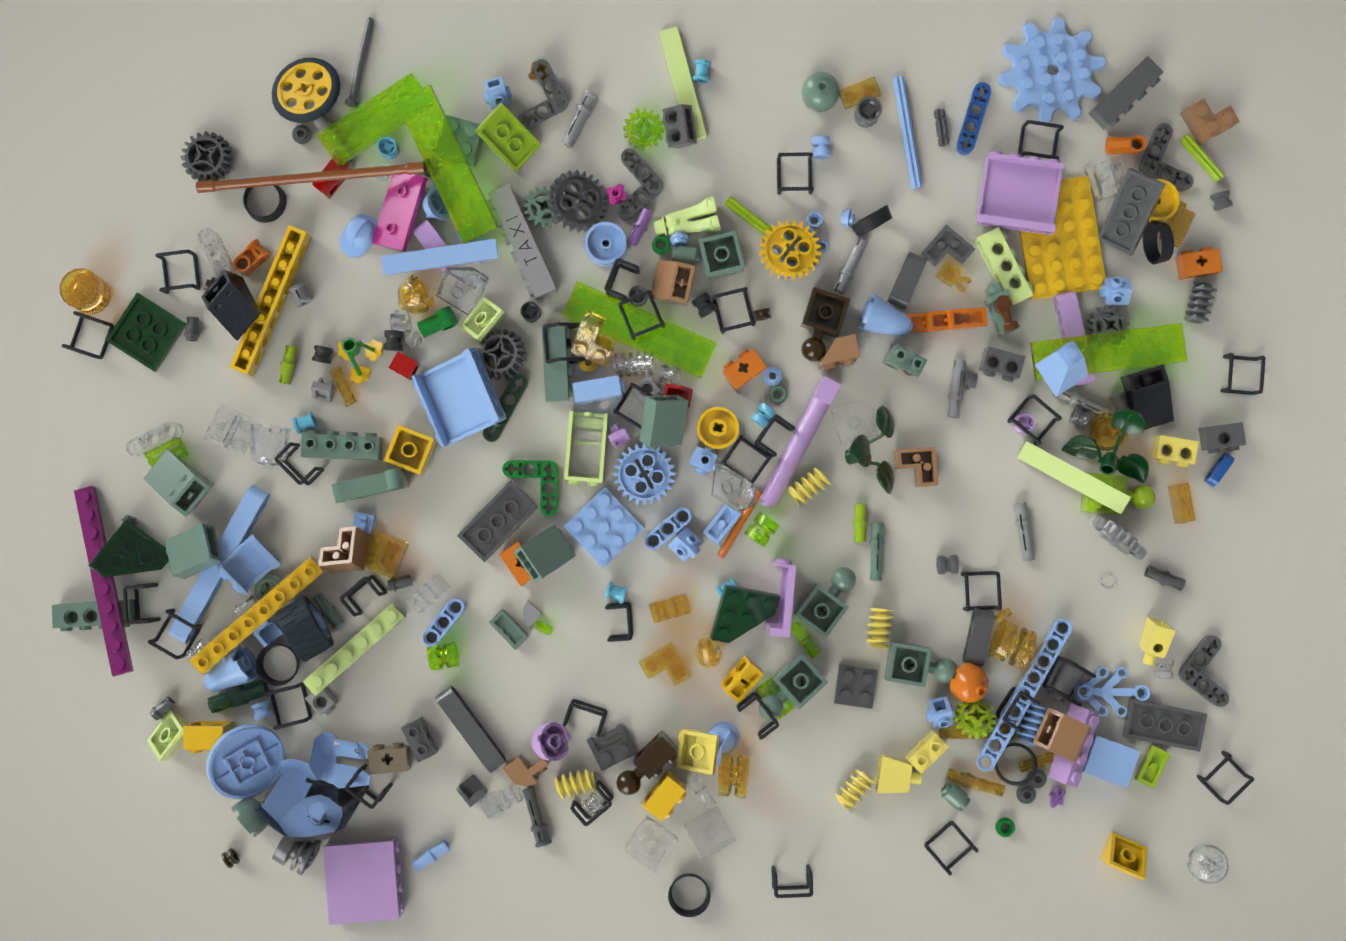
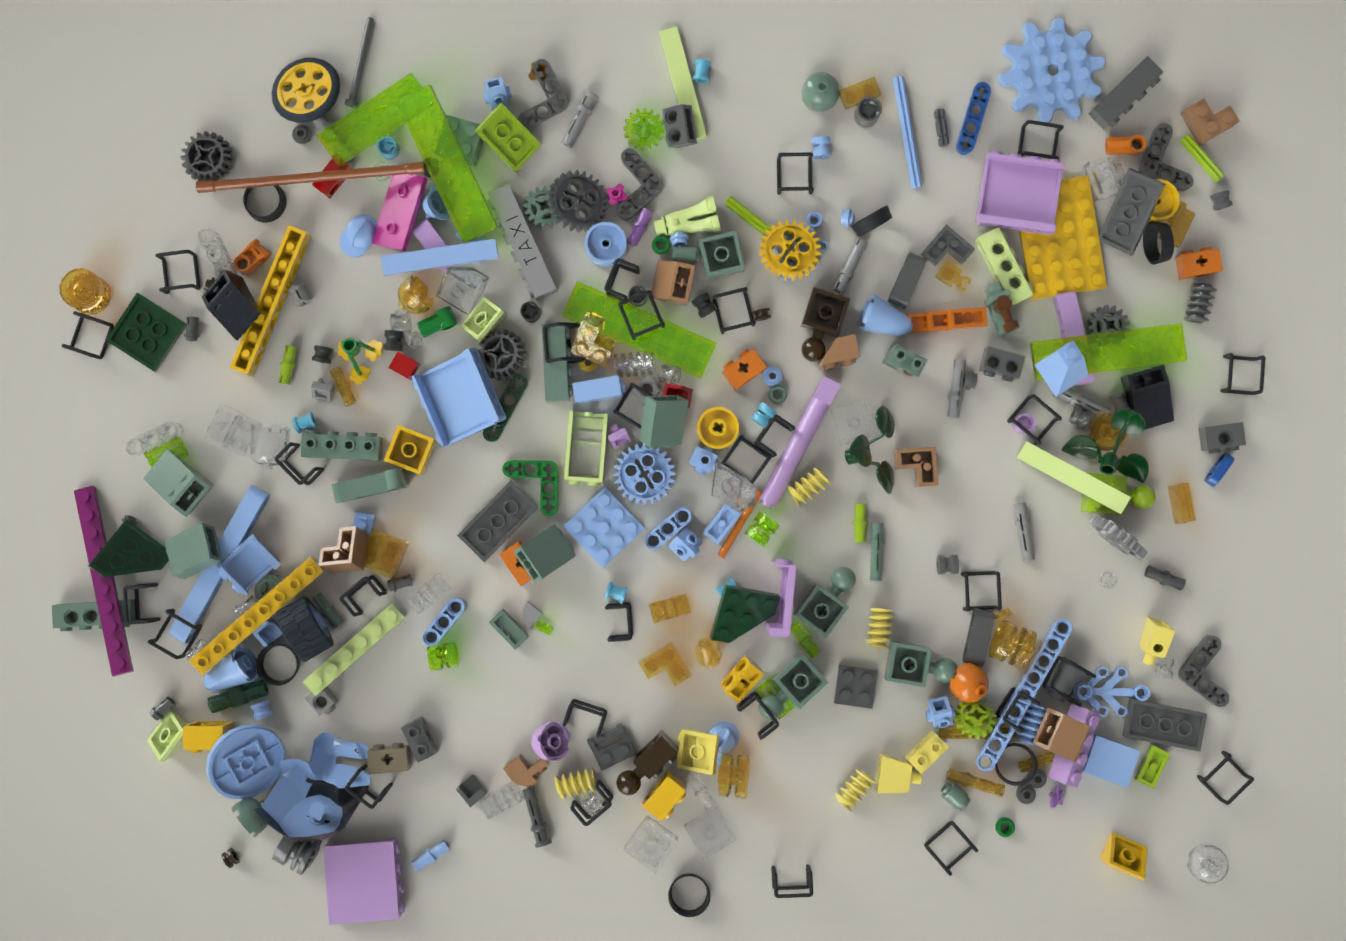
black piece [264,682,312,730] -> none
dark grey beam [435,686,507,773] -> none
light blue brick [1100,277,1132,306] -> none
light yellow brick [1151,435,1199,468] -> none

